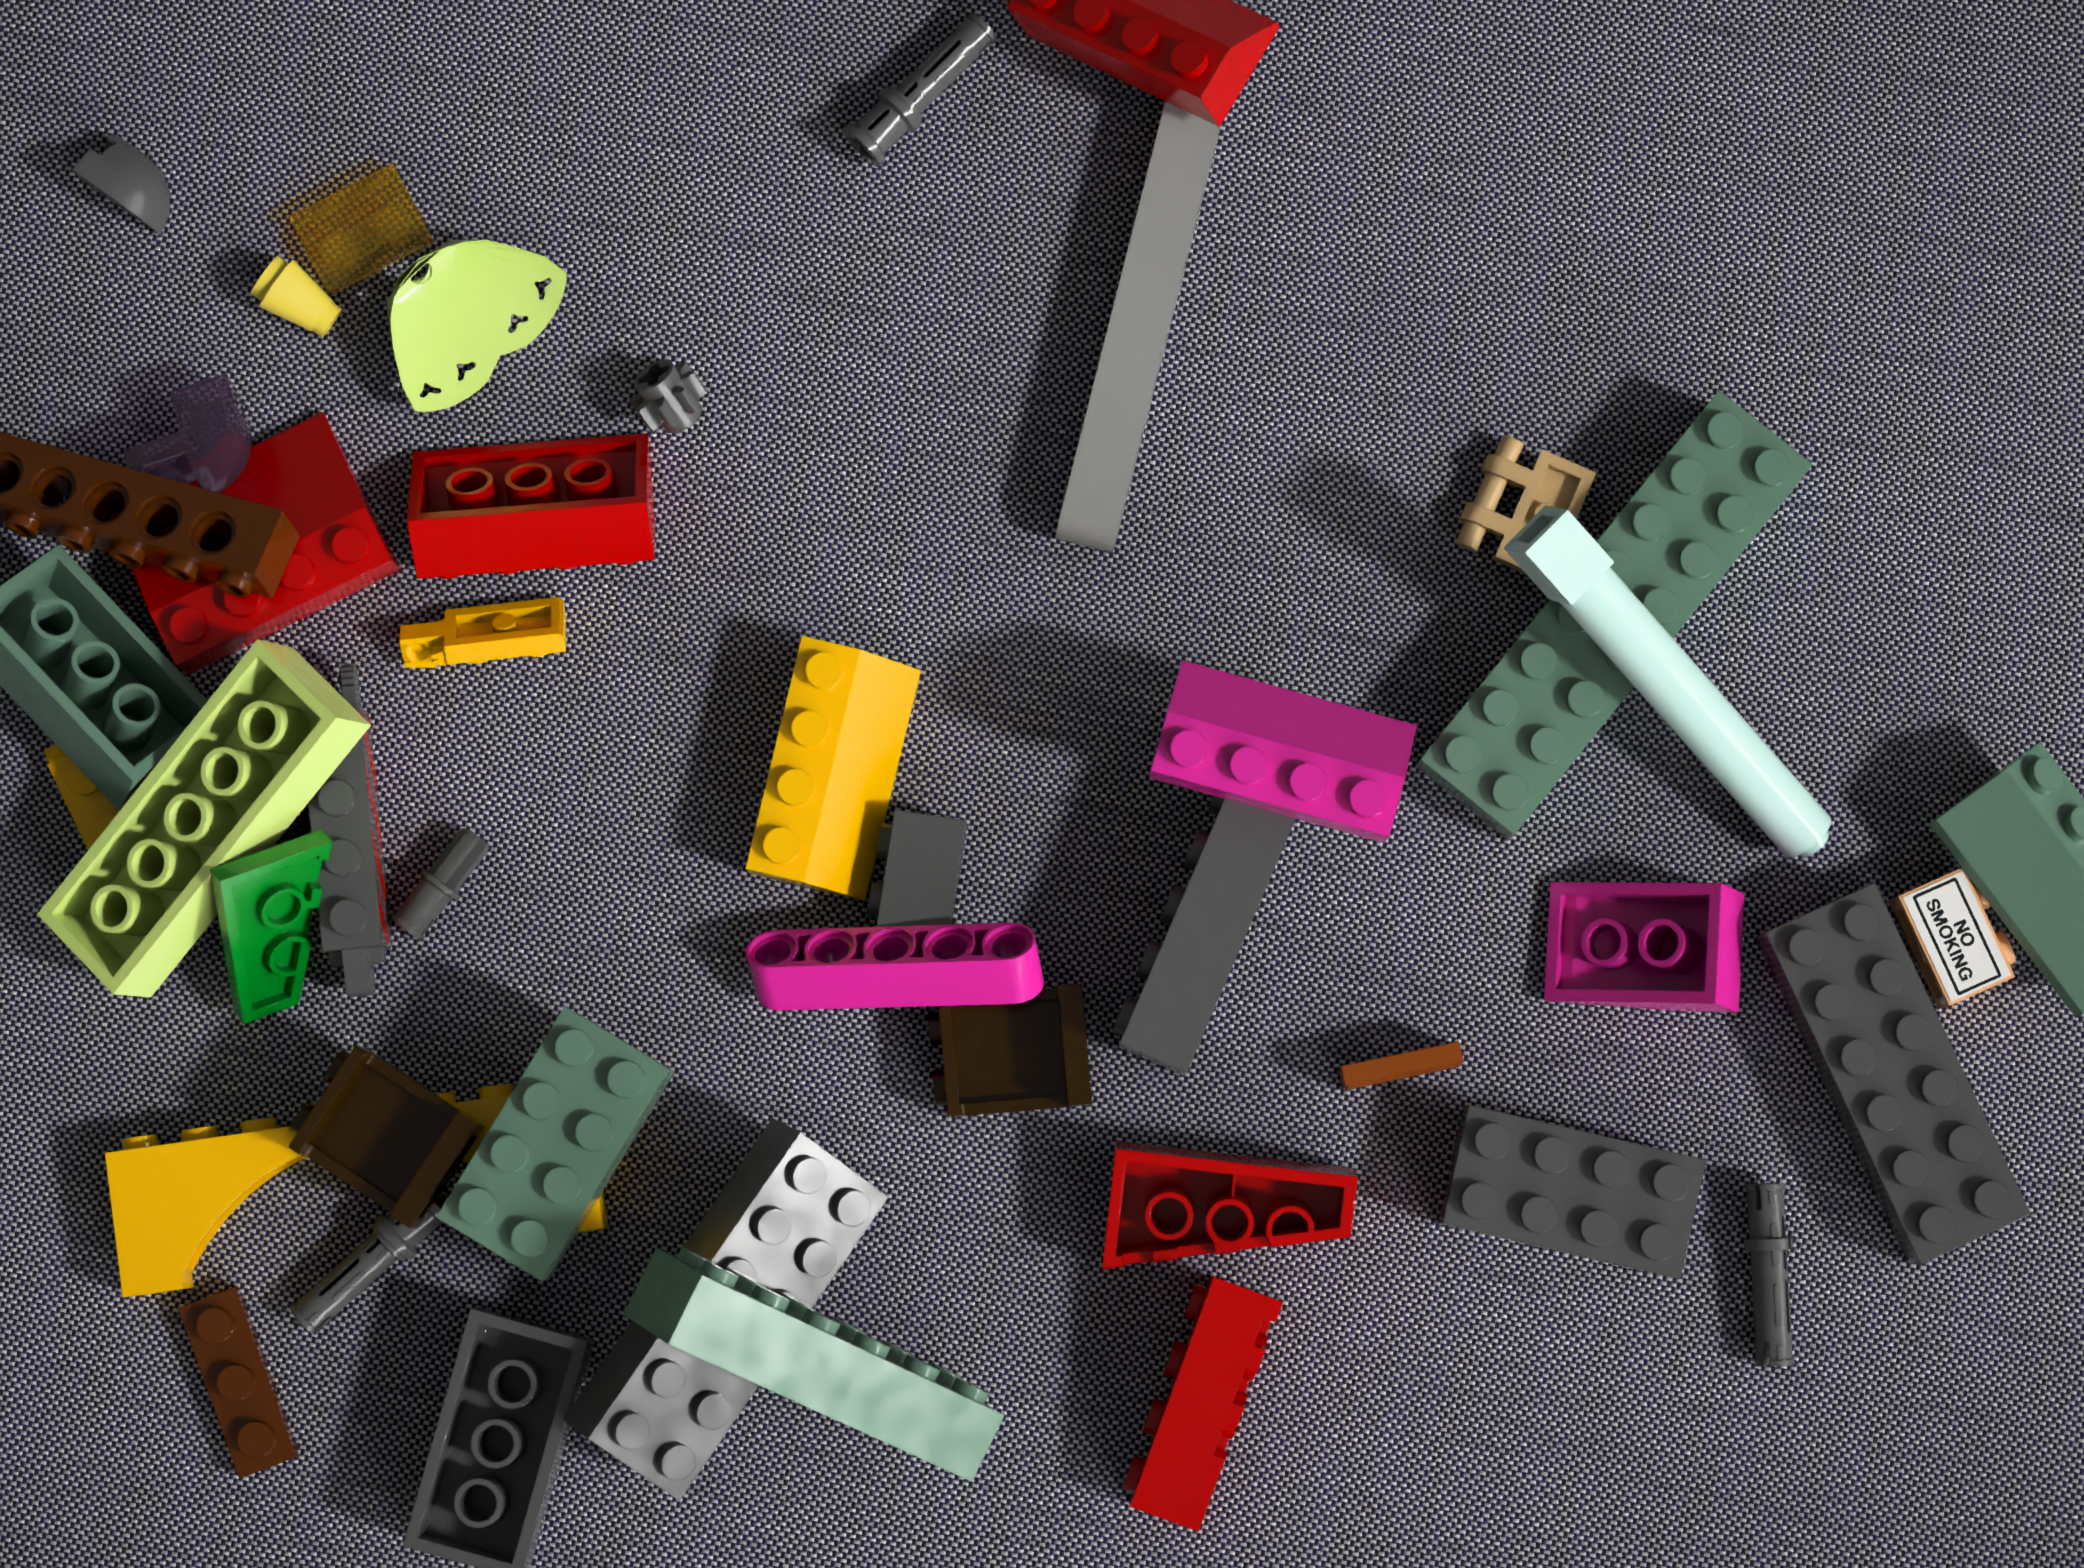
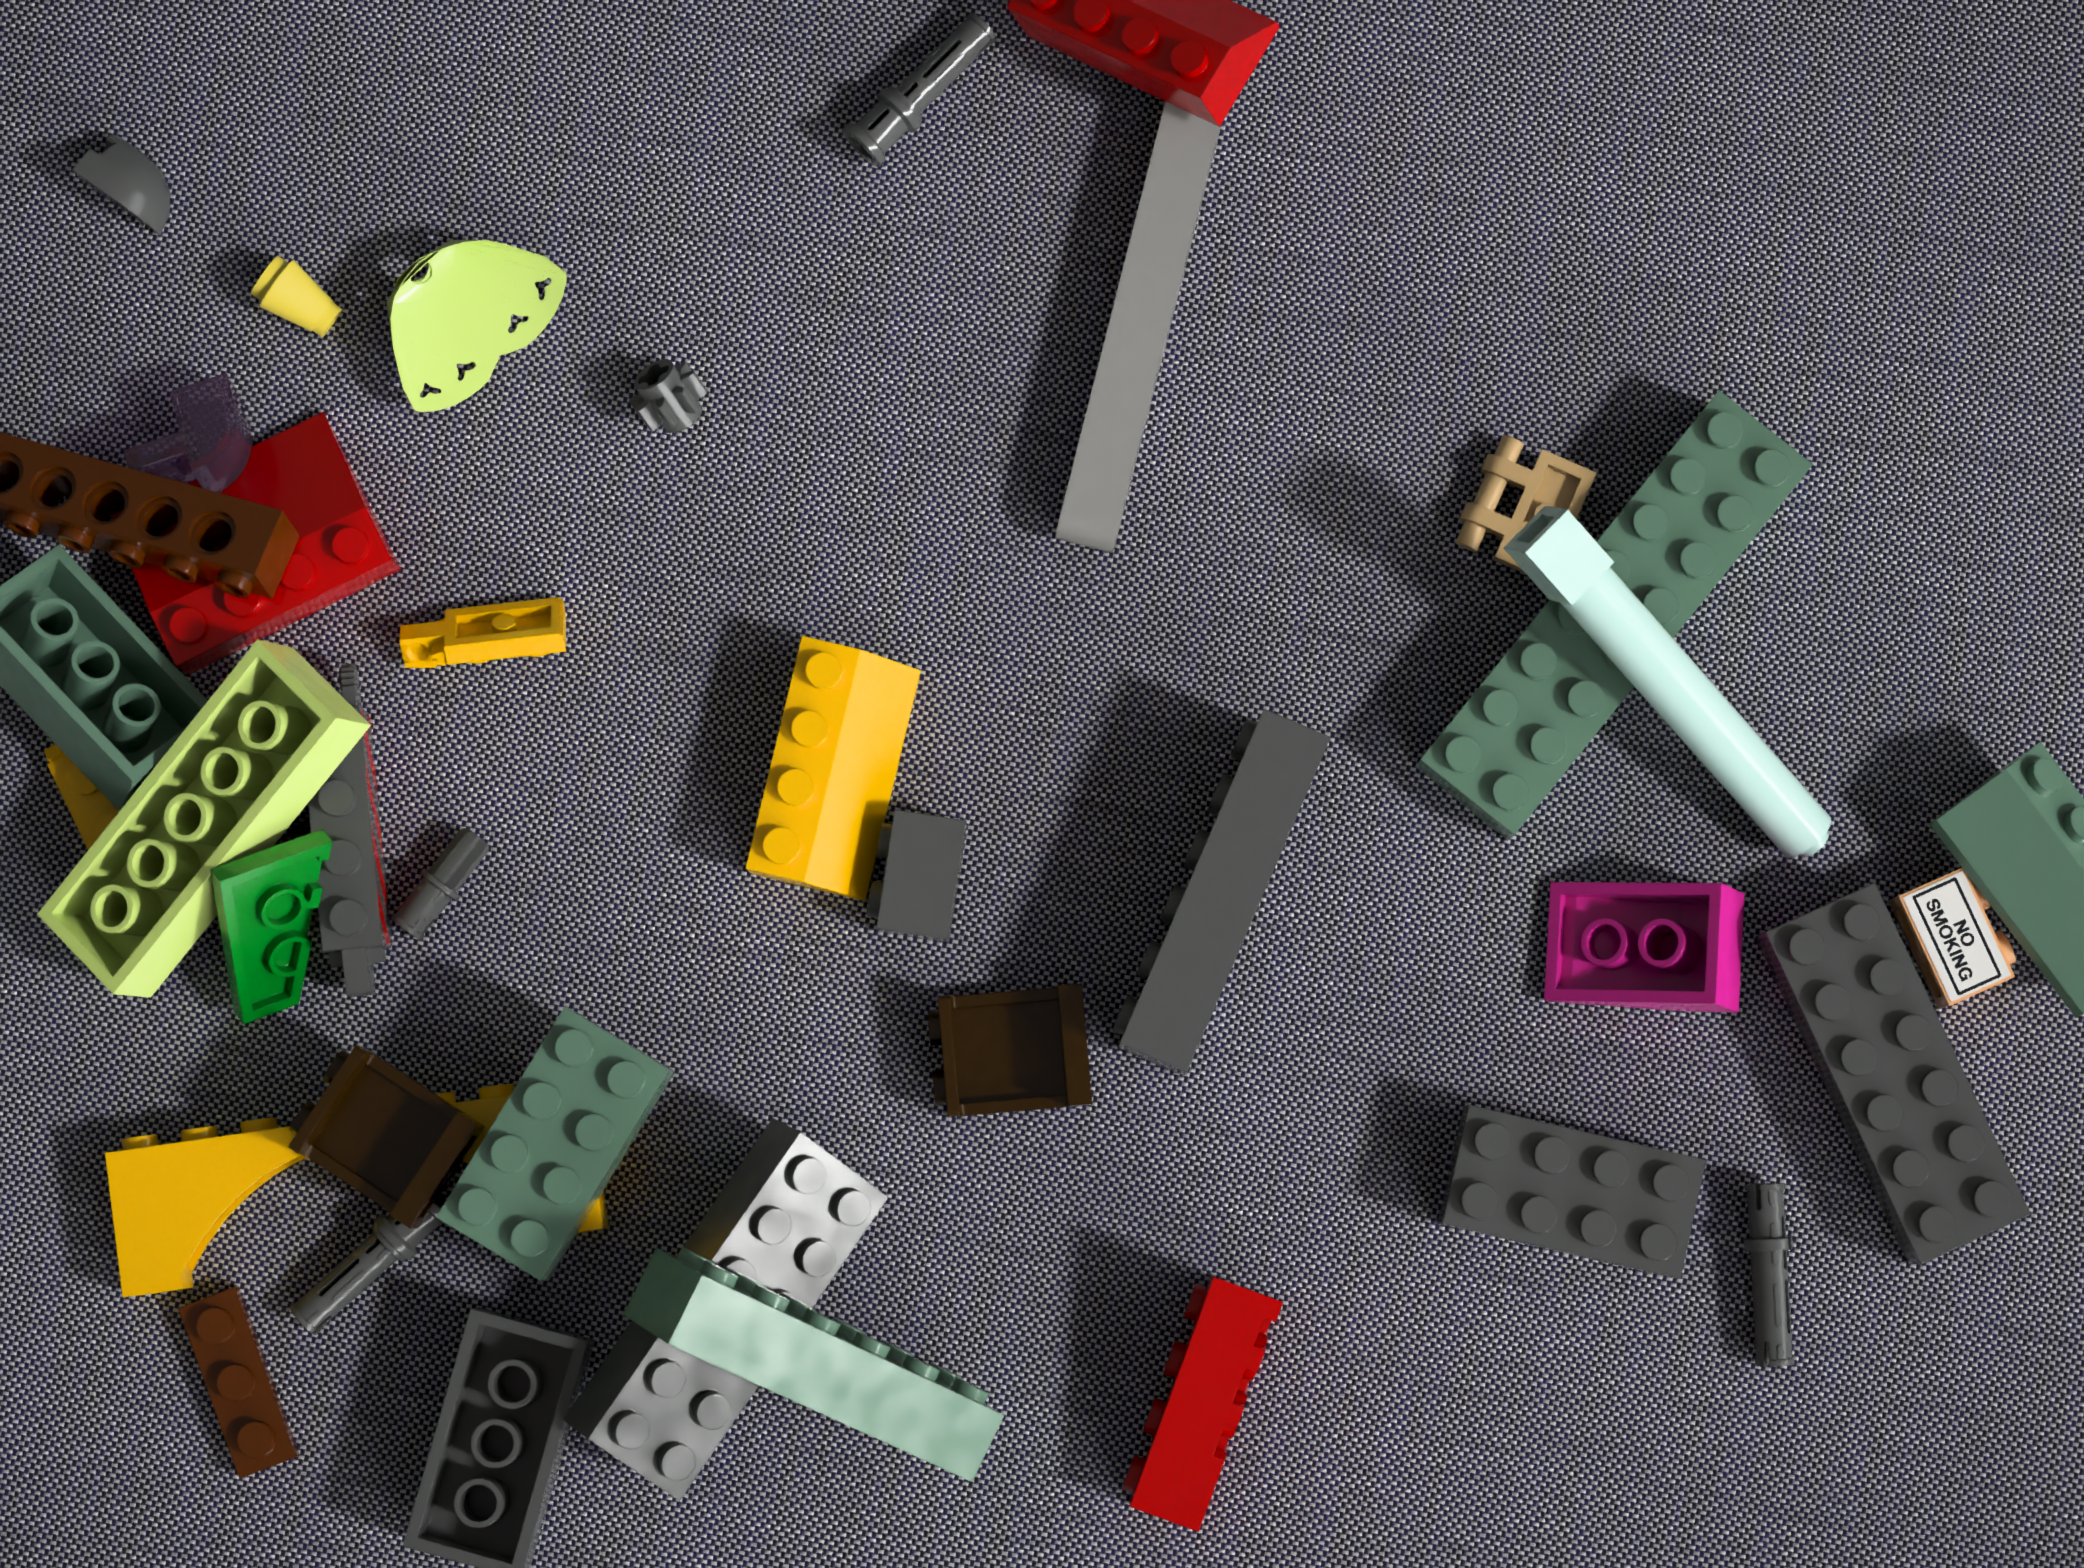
clear yellow plate [288,163,435,296] -> none
red slope [407,433,655,579] -> none
dark pink beam [746,922,1044,1010] -> none
red wedge [1102,1141,1358,1269] -> none
dark pink slope [1149,660,1417,843] -> none
dark orange tile [1337,1041,1463,1091] -> none

